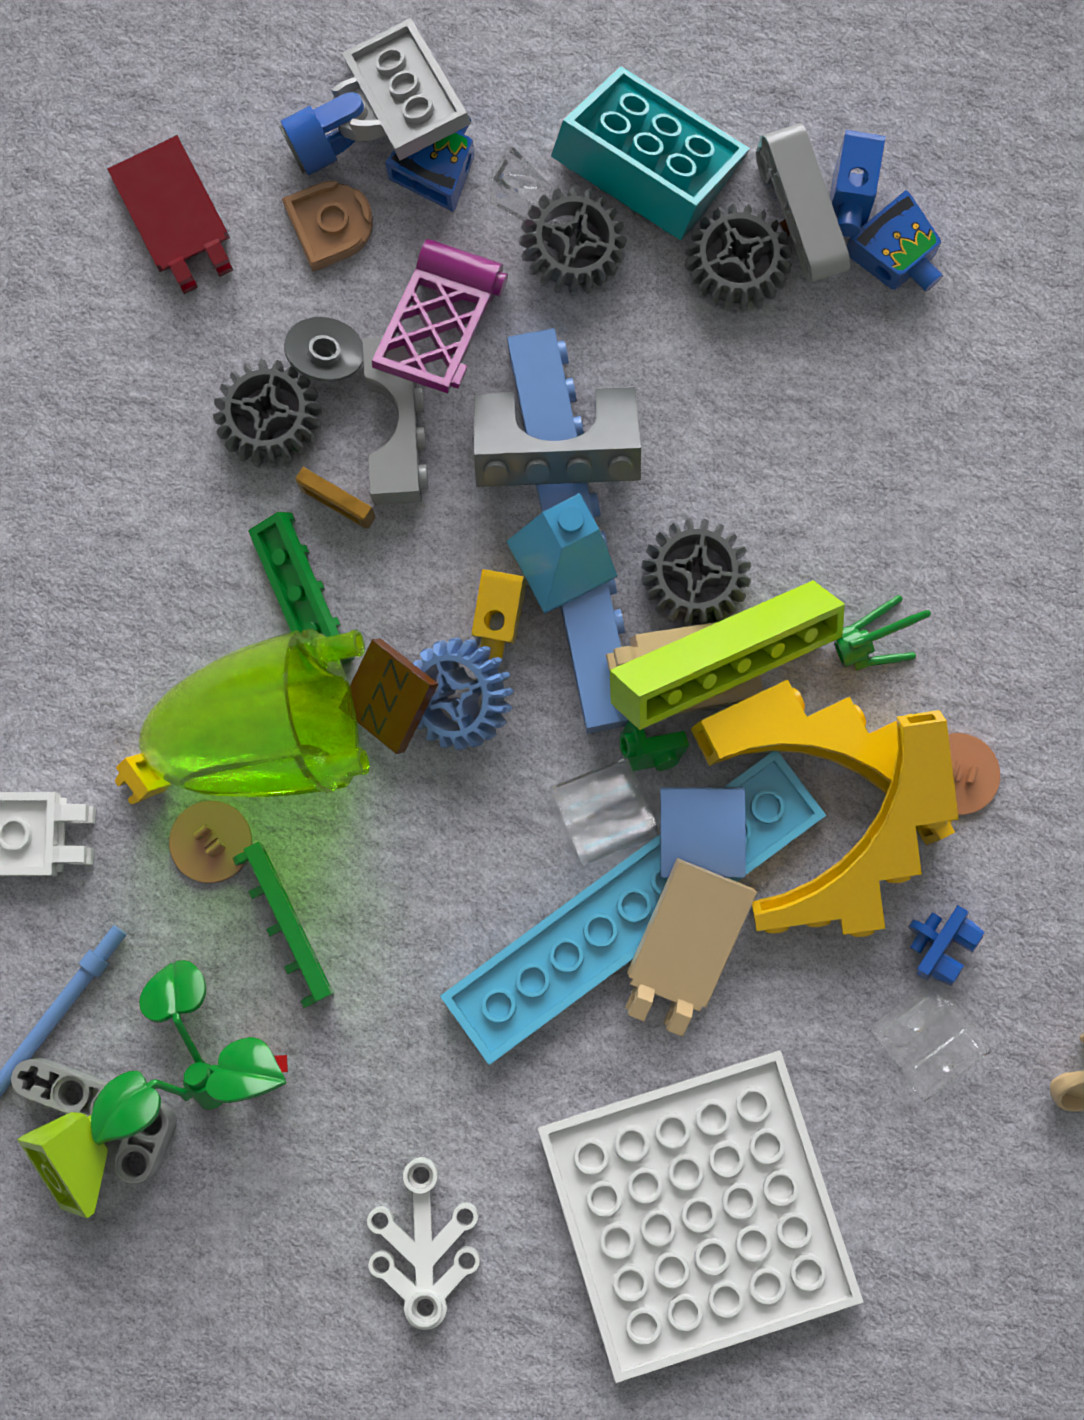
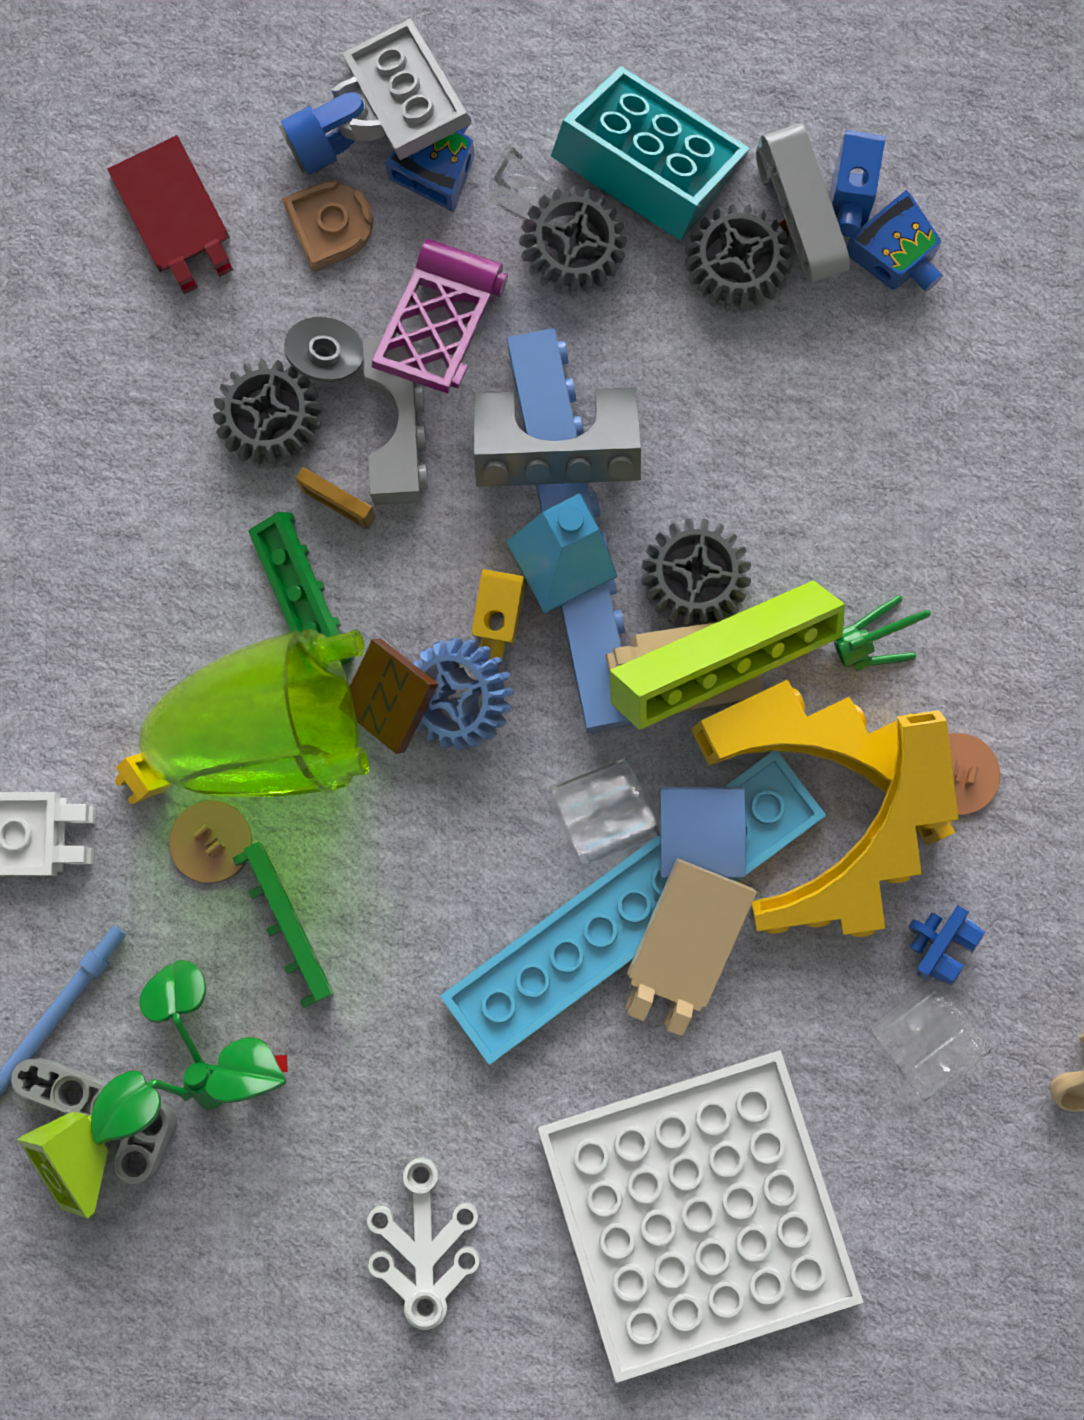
green bracket [619,721,690,771] -> none

